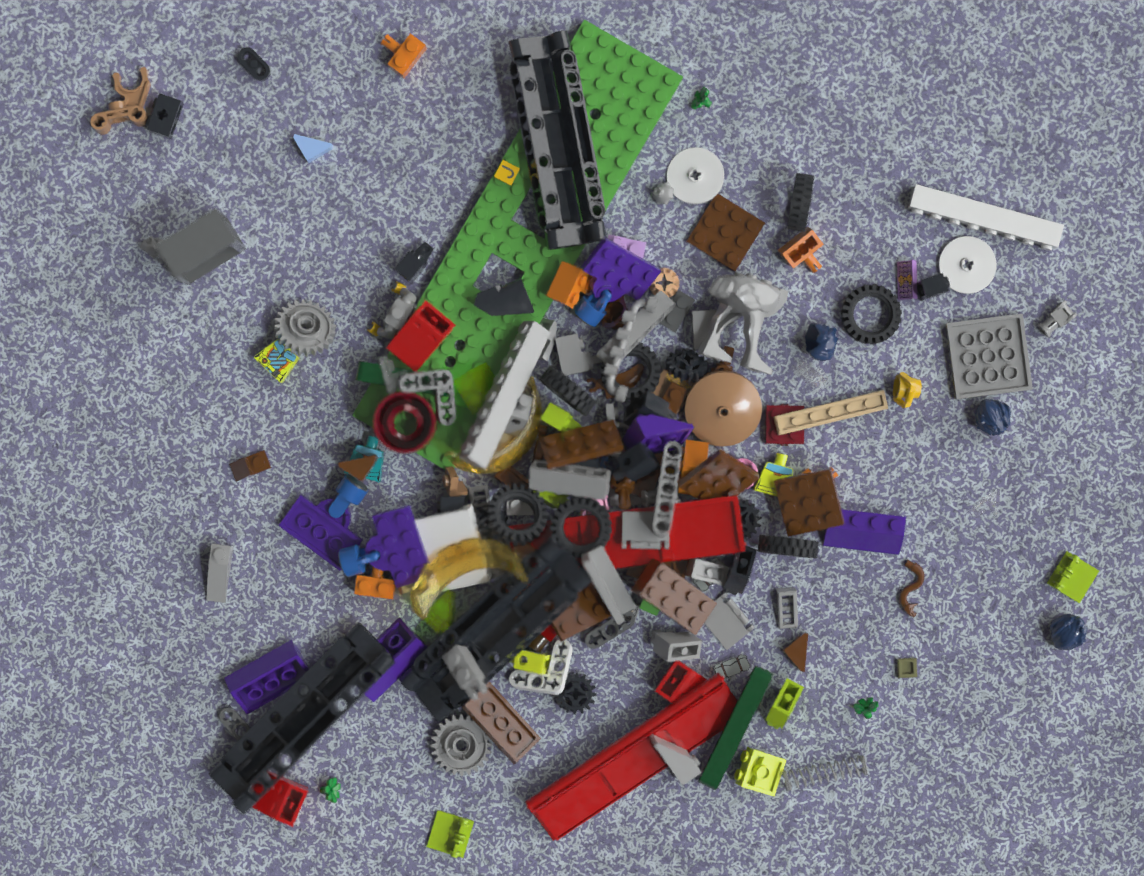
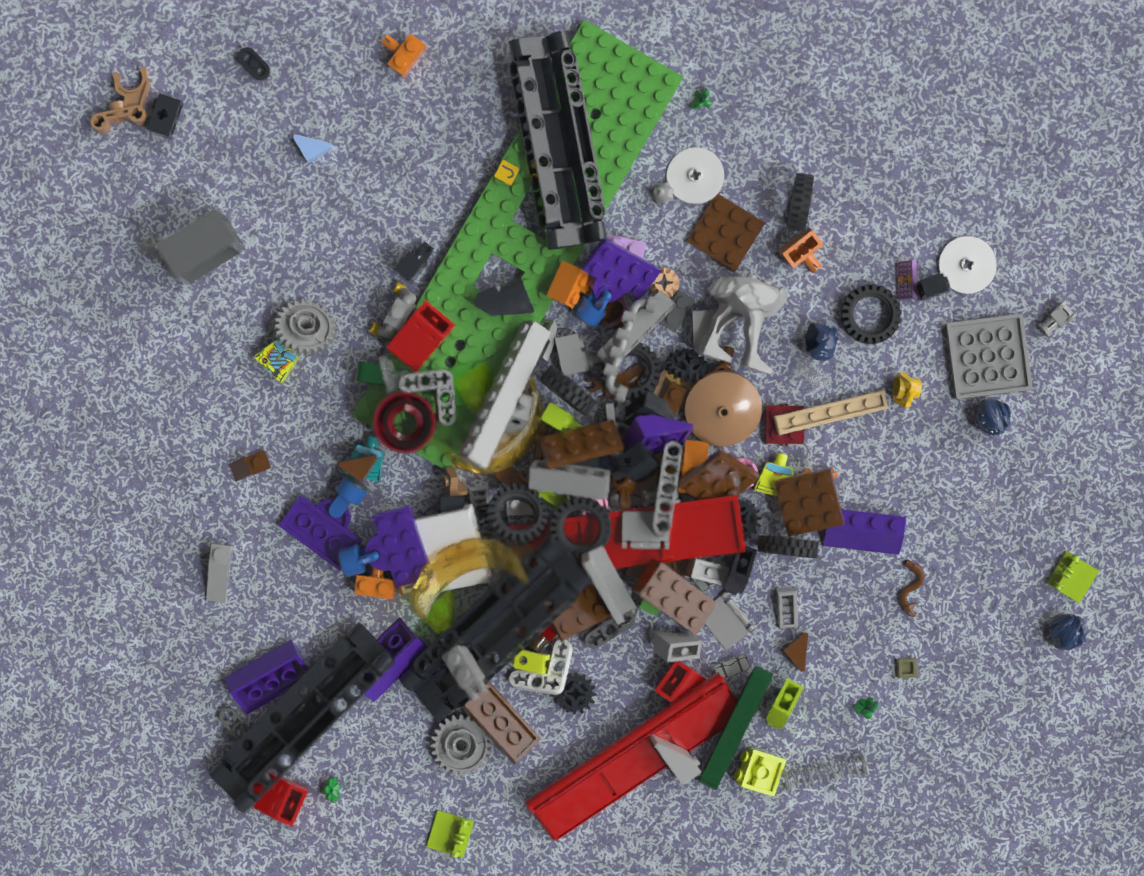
white brick [908,184,1064,251] -> none

